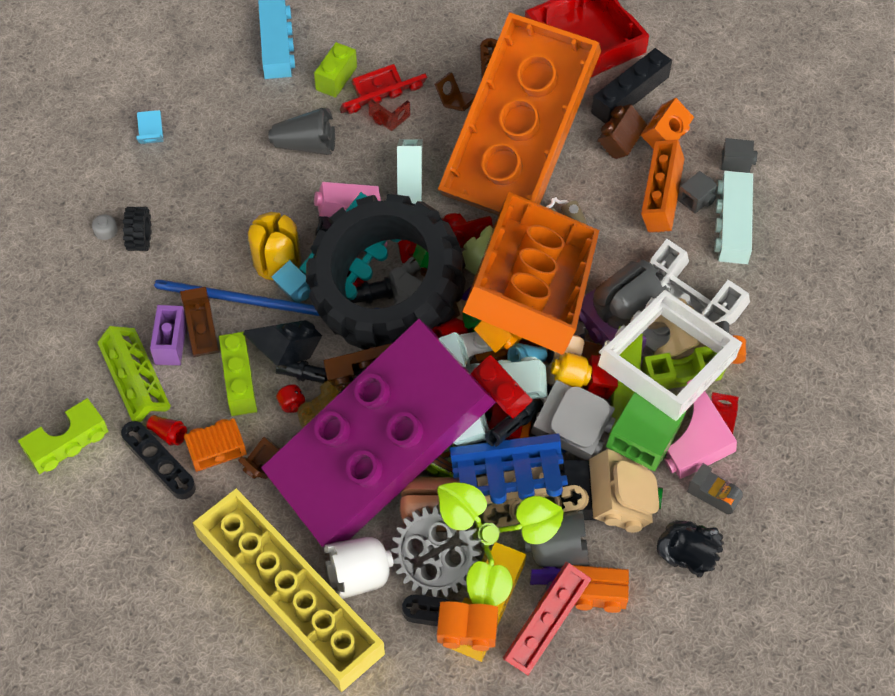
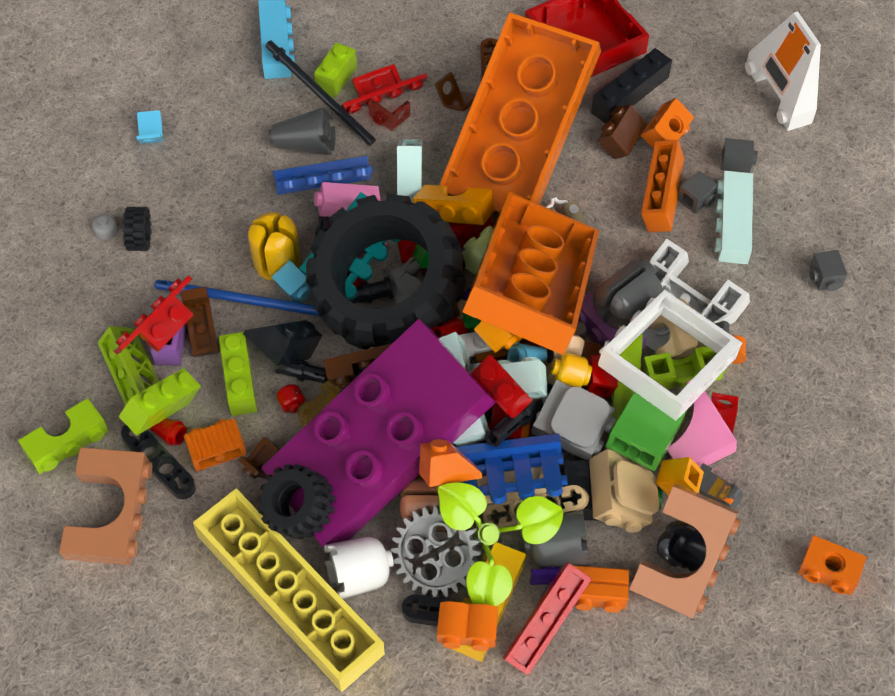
none -> nougat arch [59,447,152,565]
none -> red bracket [113,275,194,355]
none -> lime brick [119,368,201,436]
none -> black tyre [257,464,335,539]
none -> black bar [265,40,376,146]
none -> blue fence [273,155,373,195]
none -> light orange arch [413,185,494,225]
none -> orange slope [419,439,482,487]
none -> nougat arch [629,484,741,619]
none -> light orange brick [656,457,704,496]
none -> white wedge [745,12,821,131]
none -> orange brick [798,535,867,595]
none -> dark grey brick [809,250,847,291]

